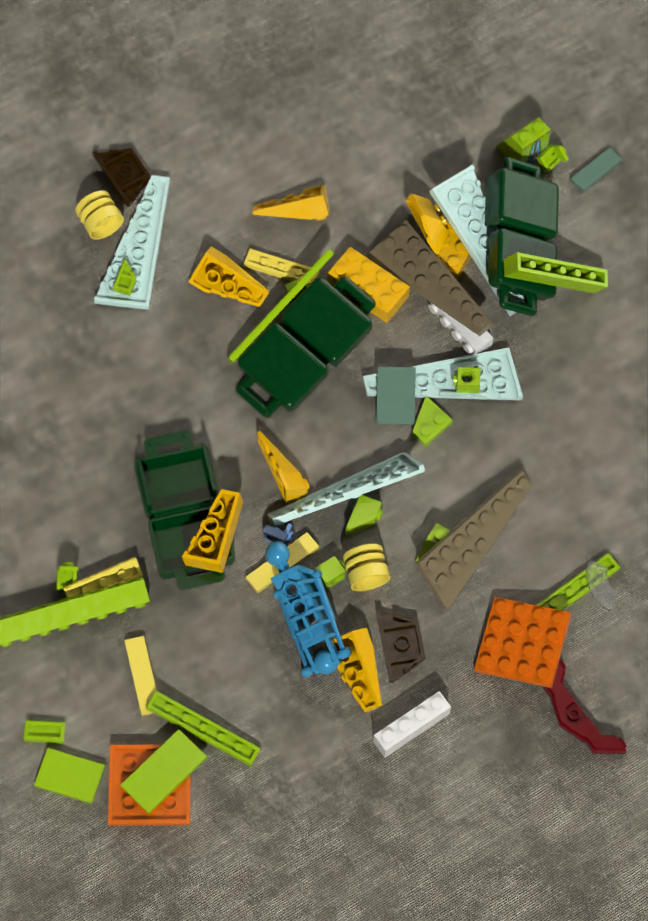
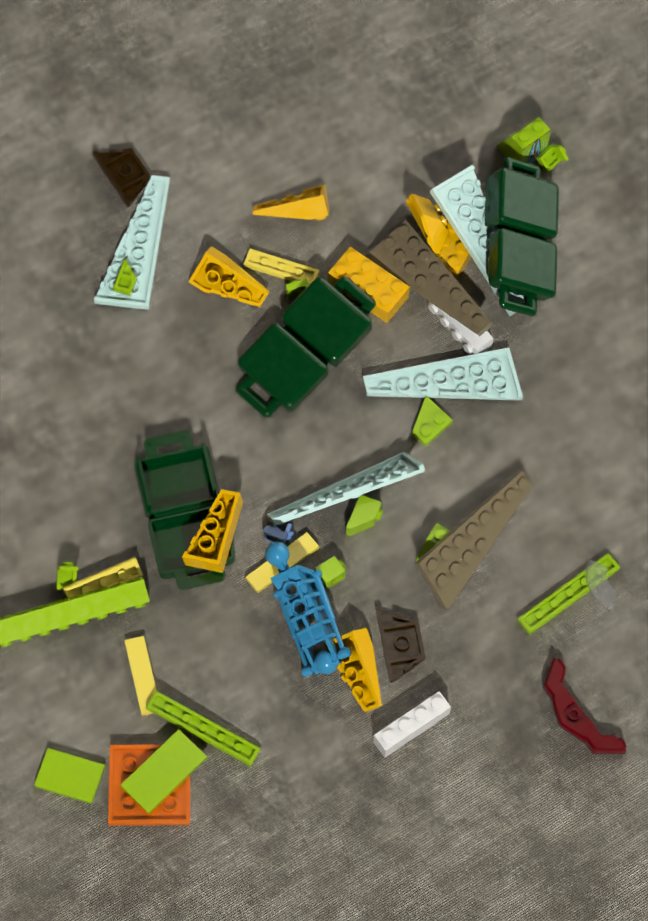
lime tile [23,720,66,744] -> none
light yellow wheel [75,191,124,240] -> none
lime tile [227,249,334,364] -> none
yellow wedge [257,431,310,505] -> none
light yellow wheel [343,544,390,591] -> none
sand green tile [376,367,416,425] -> none
lime brick [453,367,480,393] -> none
orange plate [474,597,571,688] -> none
lime brick [504,252,608,293] -> none
sand green tile [570,148,622,193] -> none

